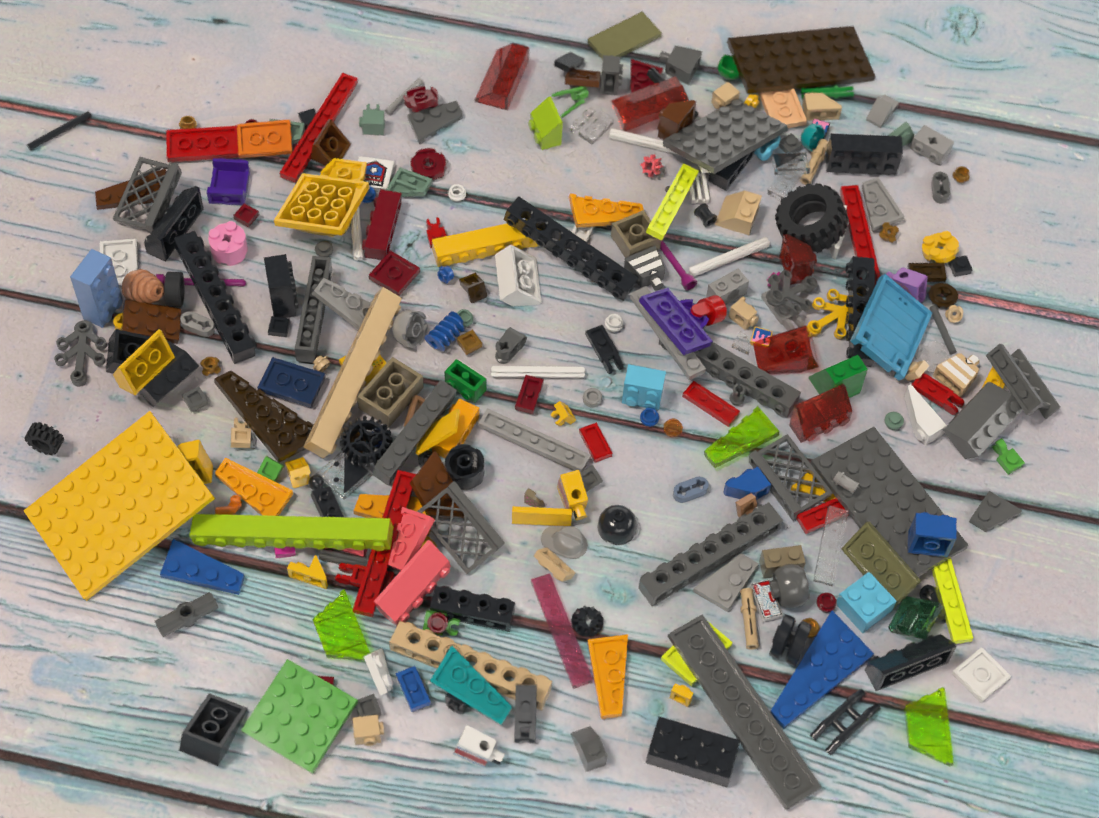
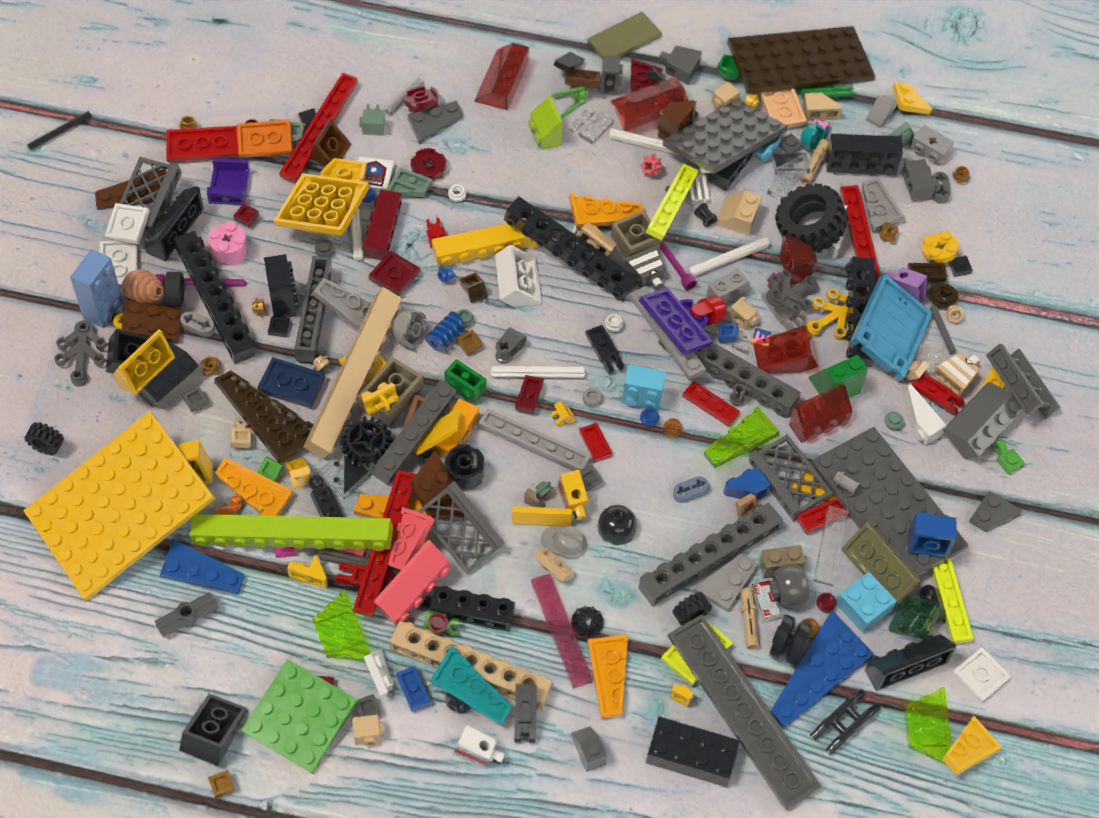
none -> white tile [105,203,150,244]
none -> pearl gold plate [208,770,236,799]
none -> pearl gold plate [252,298,266,316]
none -> yellow hips [361,382,399,415]
none -> sand green plate [535,481,553,498]
none -> tan slope [577,222,617,256]
none -> black tyre [672,592,712,626]
none -> blue tile [718,323,739,343]
none -> yellow wing [892,82,932,115]
none -> dark grey brick [901,159,936,200]
none -> yellow wing [942,716,1002,775]

